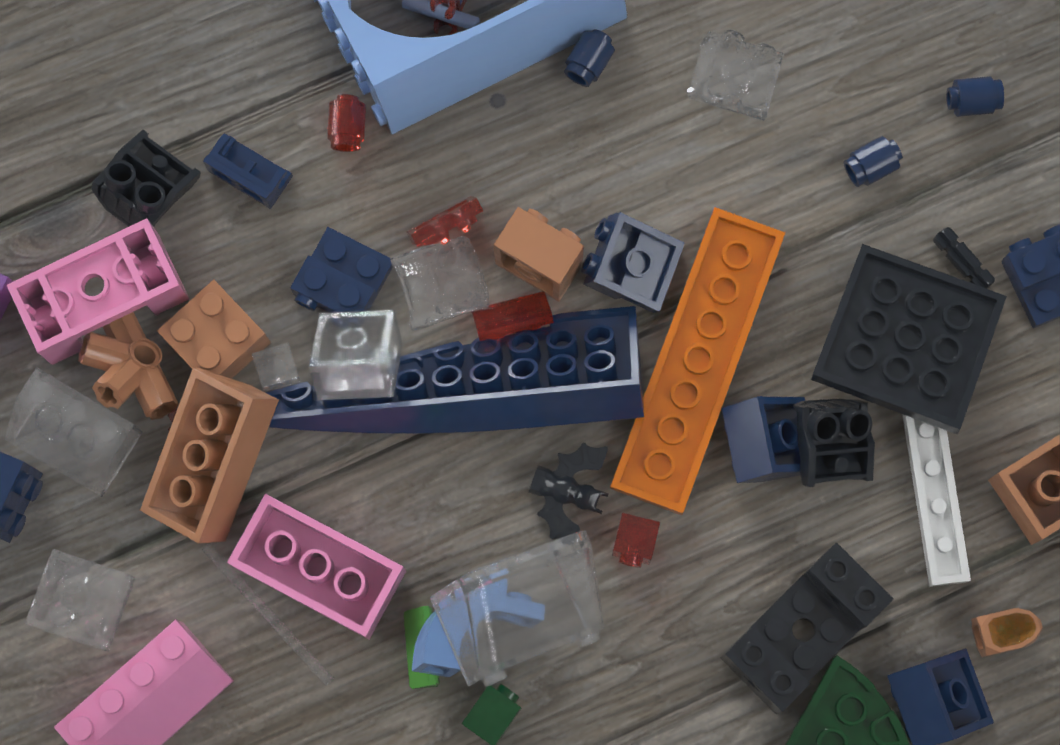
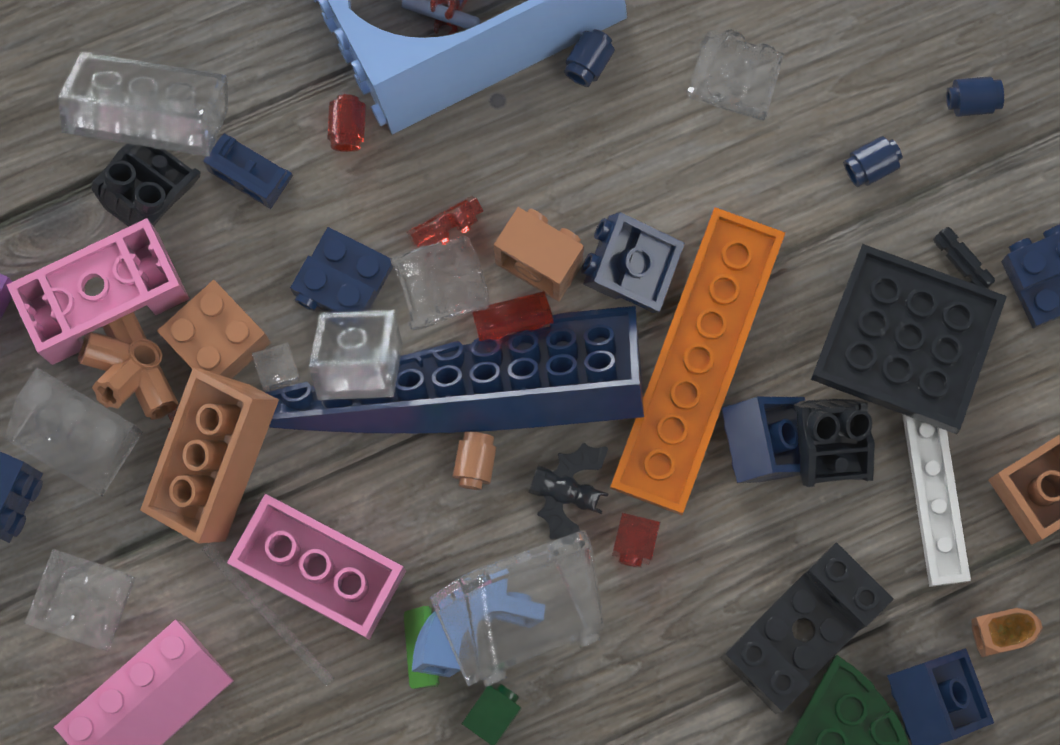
none -> clear brick [58,52,228,157]
none -> nougat brick [453,432,497,490]

